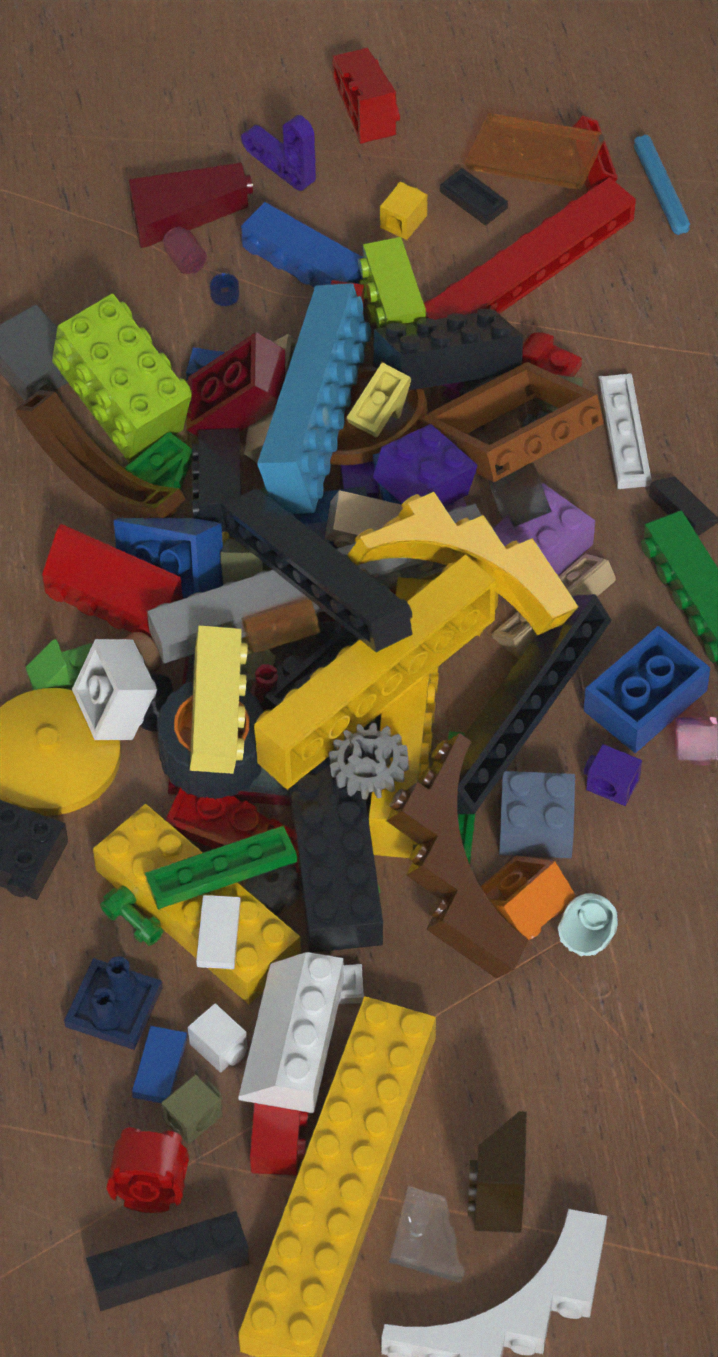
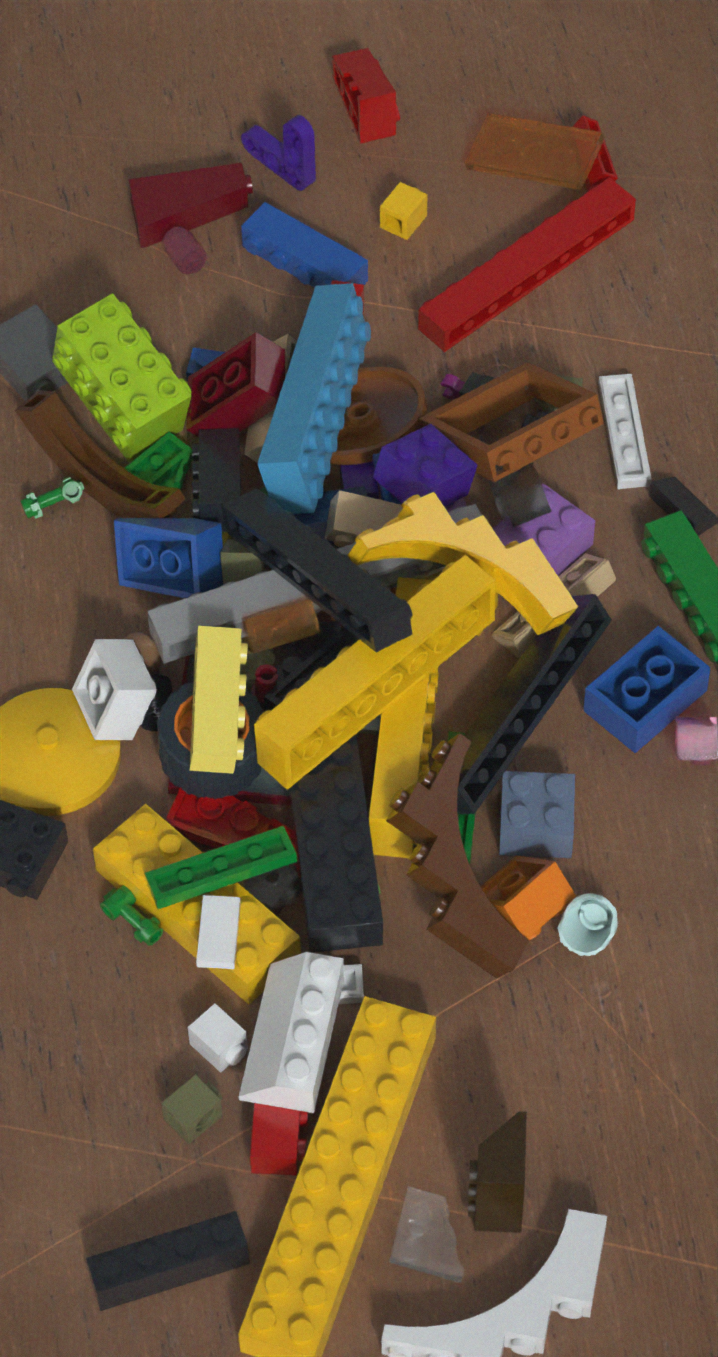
bright green slope [26,639,92,690] -> none
red slope [42,524,183,637] -> none
dark blue plate [64,956,163,1050] -> none
red brick [106,1127,190,1213] -> none
blue tile [132,1026,188,1103] -> none
clear blue bush [210,273,240,306] -> none
light grey gear [329,723,409,799] -> none
light yellow slope [347,363,411,438] -> none
lime brick [358,237,426,329] -> none
black brick [373,309,523,391] -> none
black tile [440,168,508,226] -> none
red brick [522,332,582,377] -> none
dark purple brick [584,744,642,806] -> none
dark azure axle [634,134,690,235] -> none
none -> green bar [20,476,84,519]

